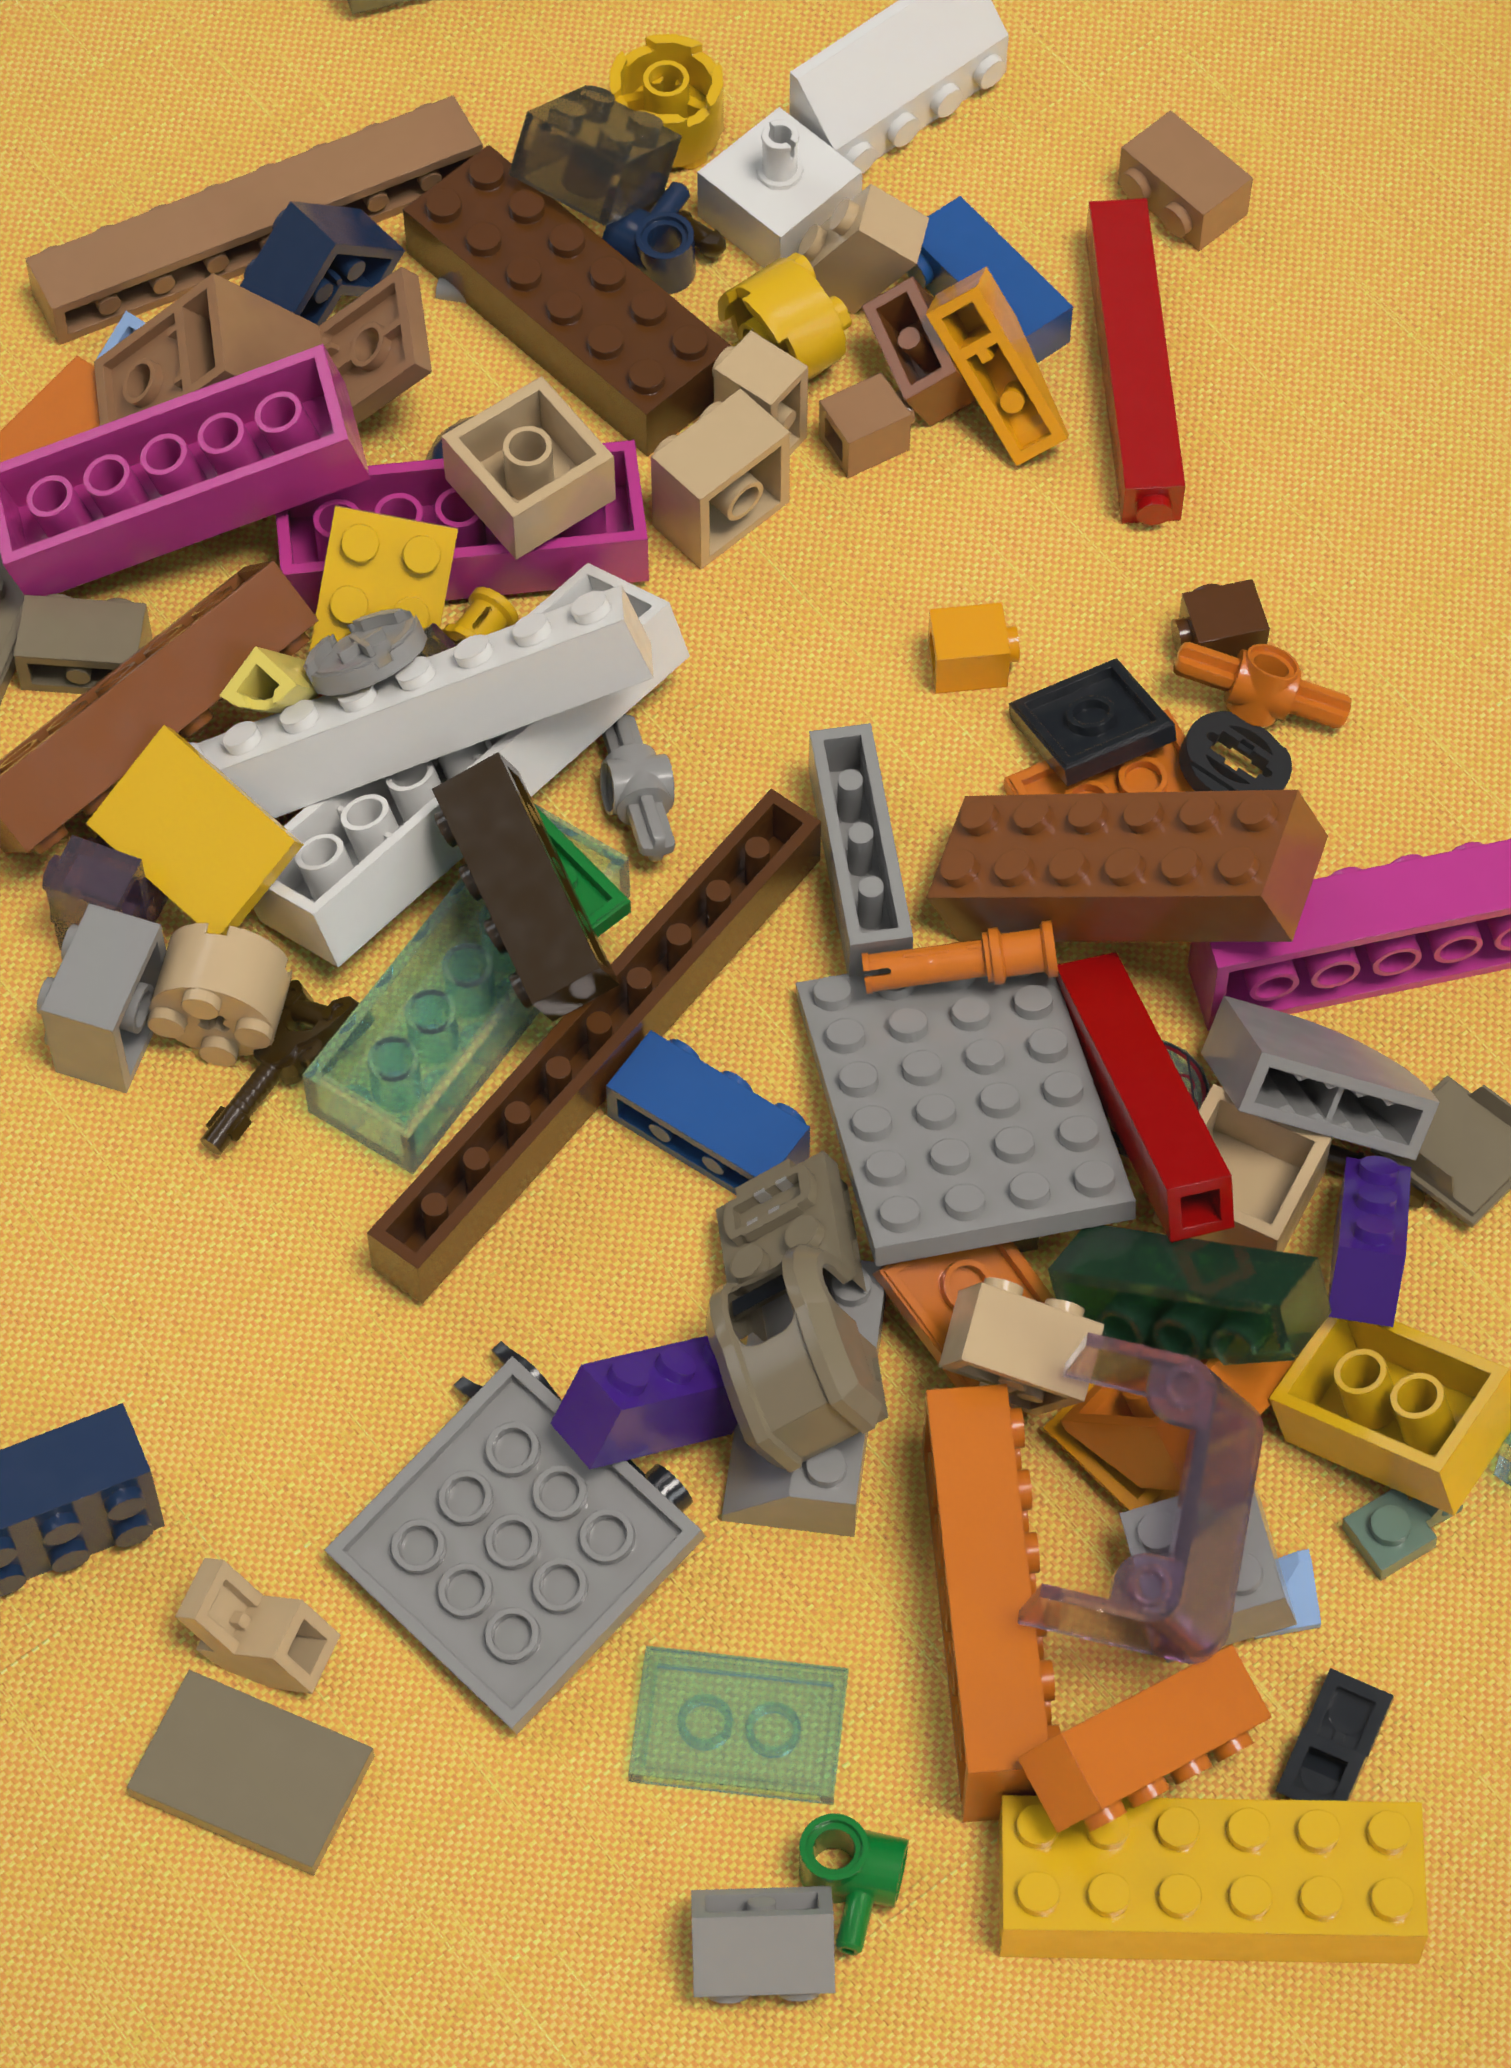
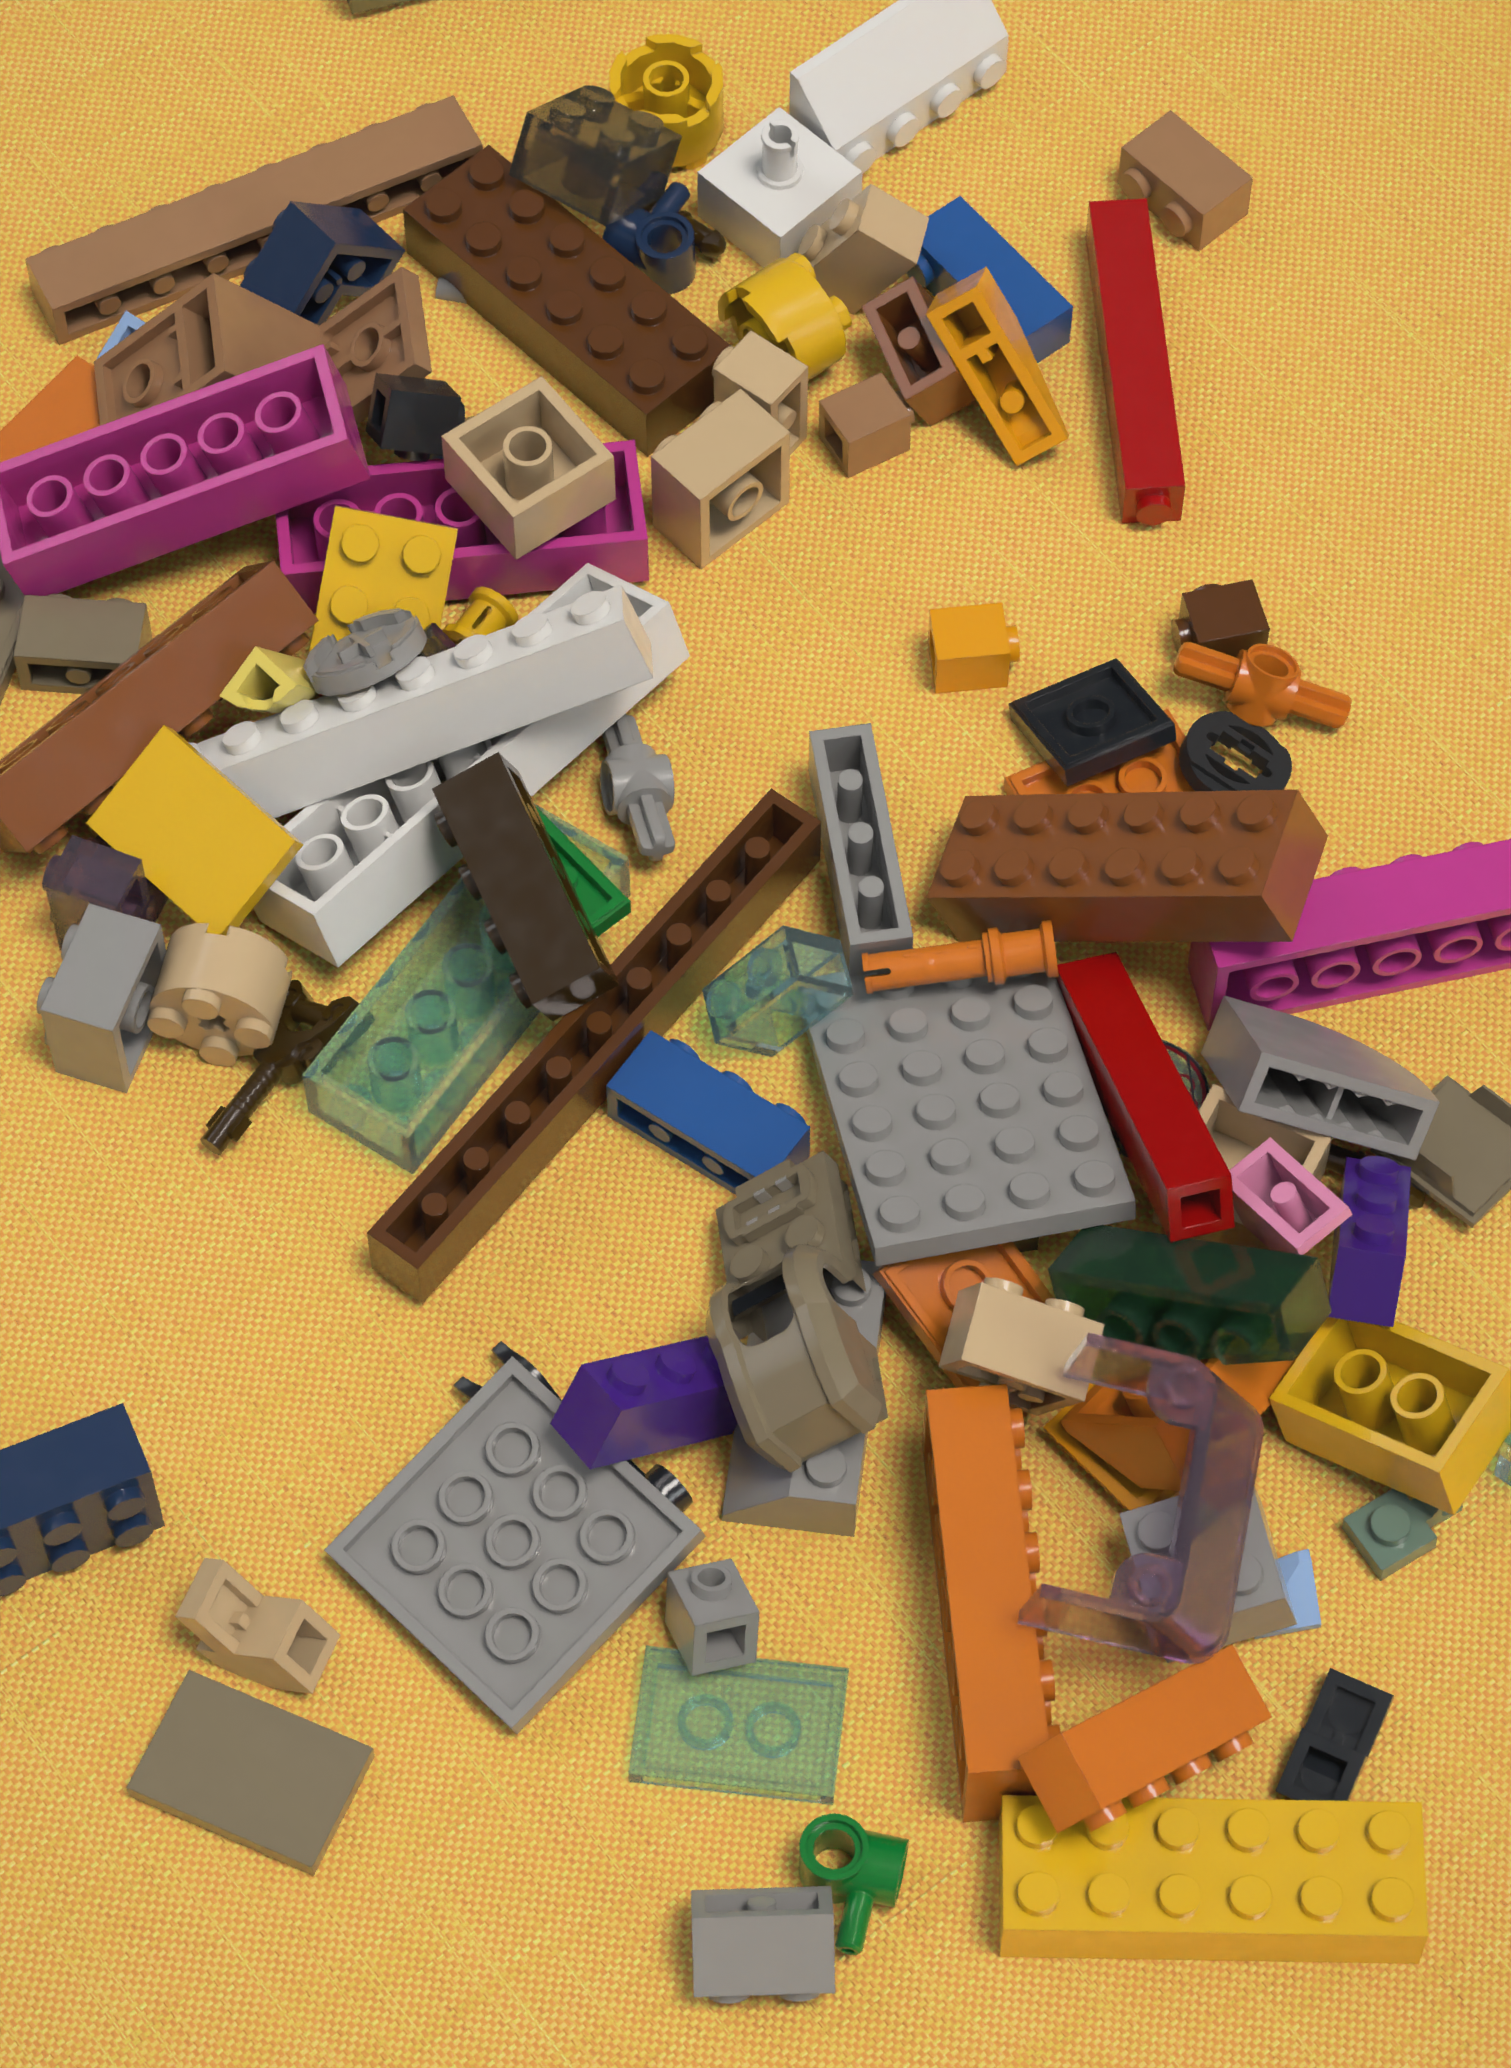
none -> black brick [366,373,465,461]
none -> light grey brick [665,1558,759,1676]
none -> clear light blue brick [702,925,854,1057]
none -> bright pink slope [1229,1137,1352,1260]

